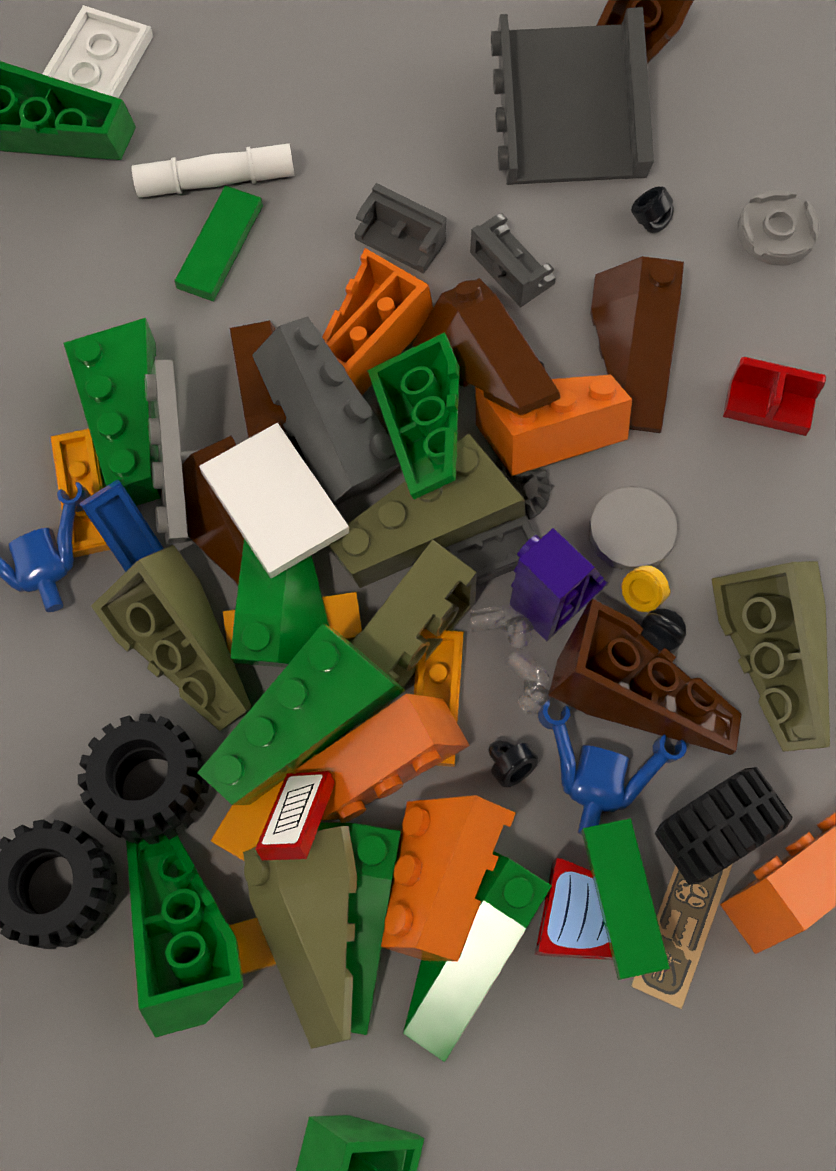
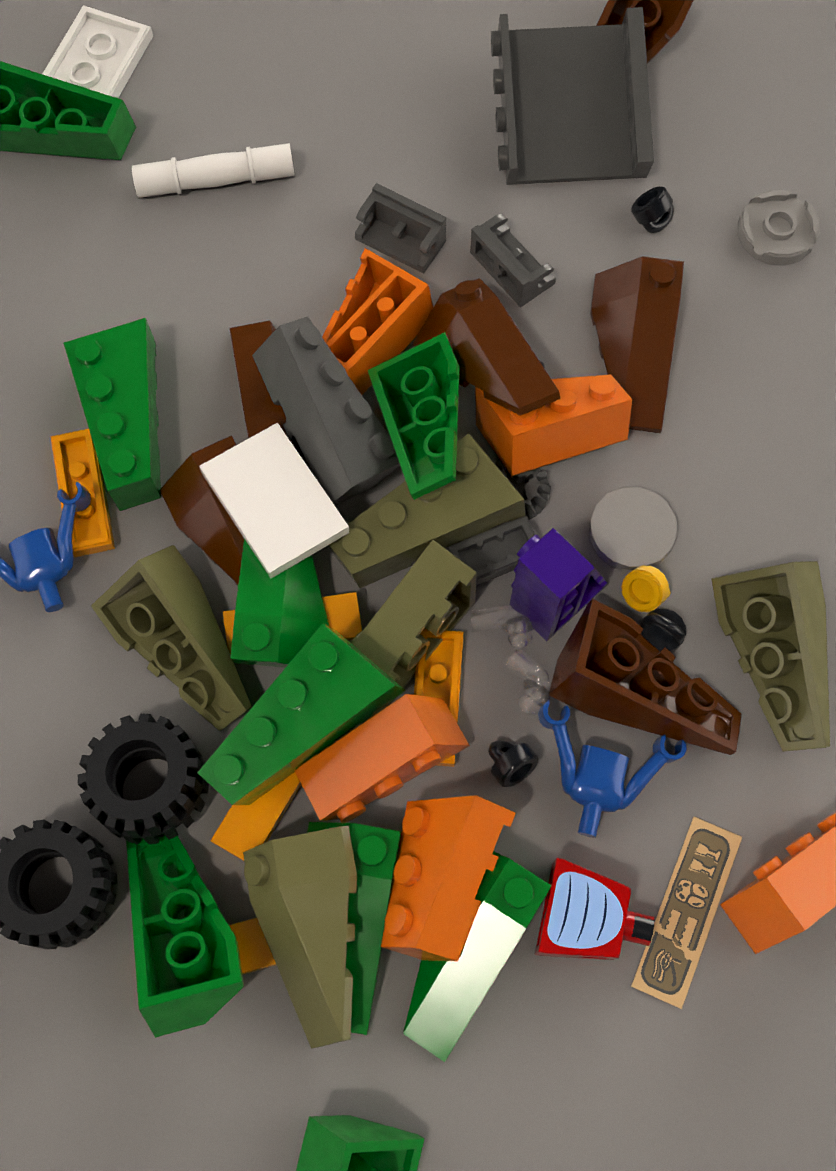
blue tile [79,479,164,572] -> none
light grey plate [145,360,196,544] -> none
green tile [174,185,263,302] -> none
tile [255,771,335,861] -> none
green tile [581,818,670,980] -> none
black tyre [655,767,793,885] -> none
red panel [723,357,826,436] -> none

